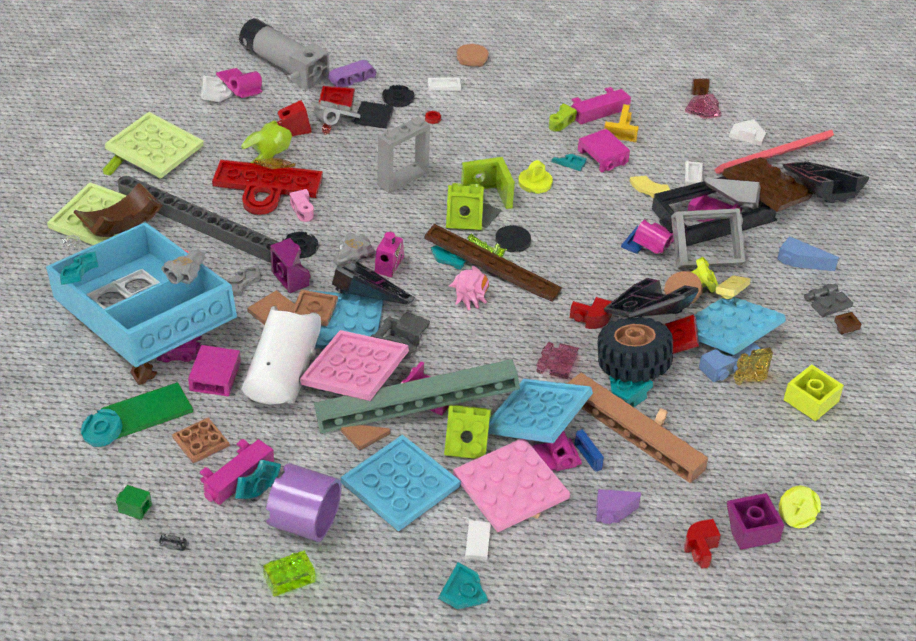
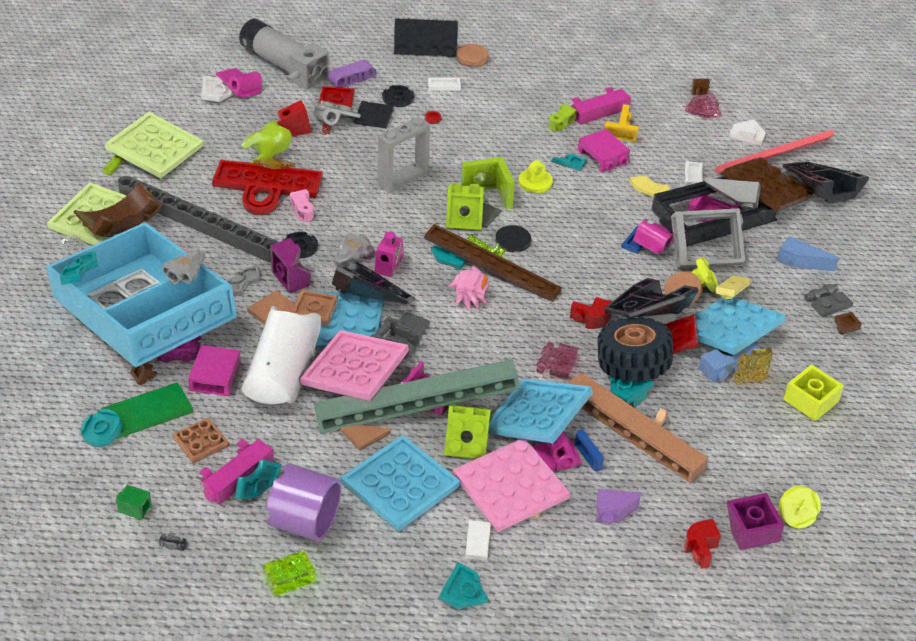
none -> black slope [394,18,458,57]

